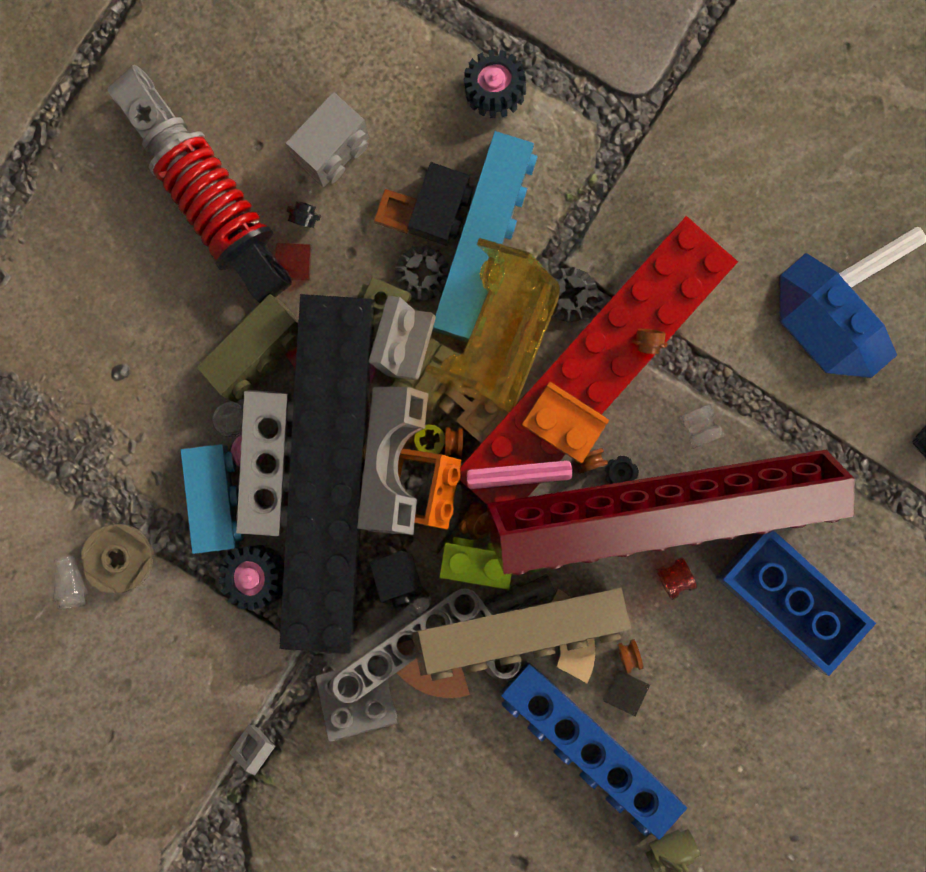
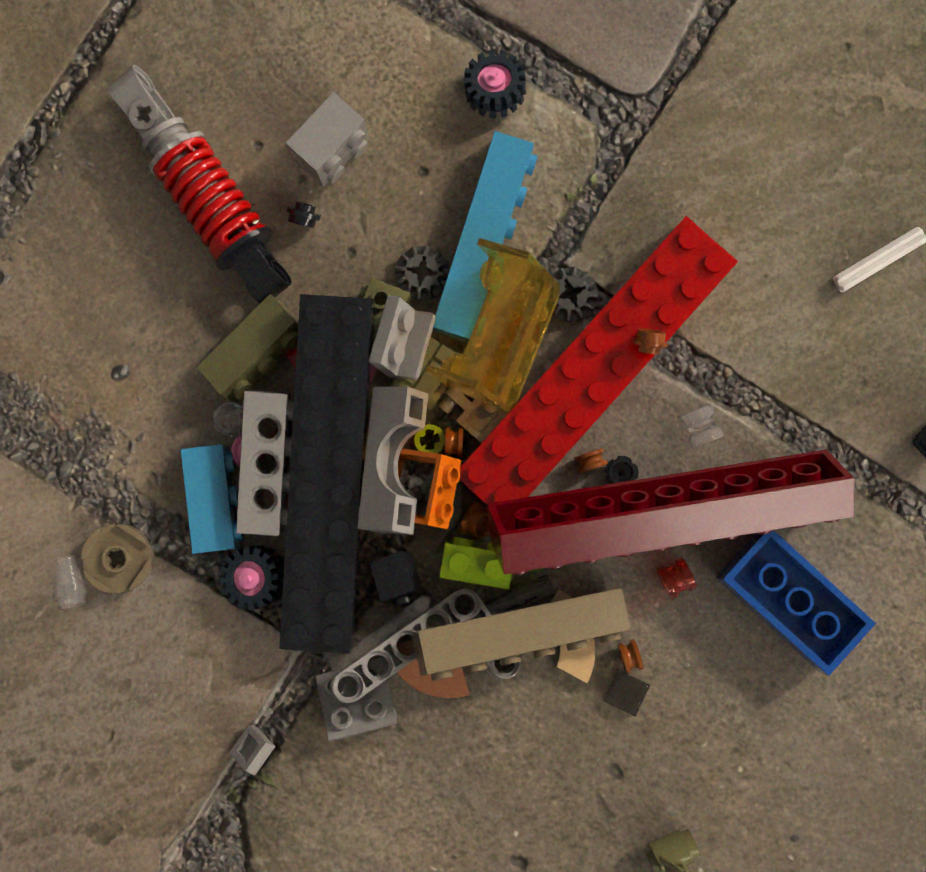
clear red plate [275,243,312,280] -> none
dark orange plate [374,189,417,234] -> none
black brick [408,162,474,246] -> none
bright pink axle [467,461,572,489] -> none
blue brick [500,661,687,840] -> none
orange plate [521,382,609,464] -> none
blue wedge [779,253,897,378] -> none

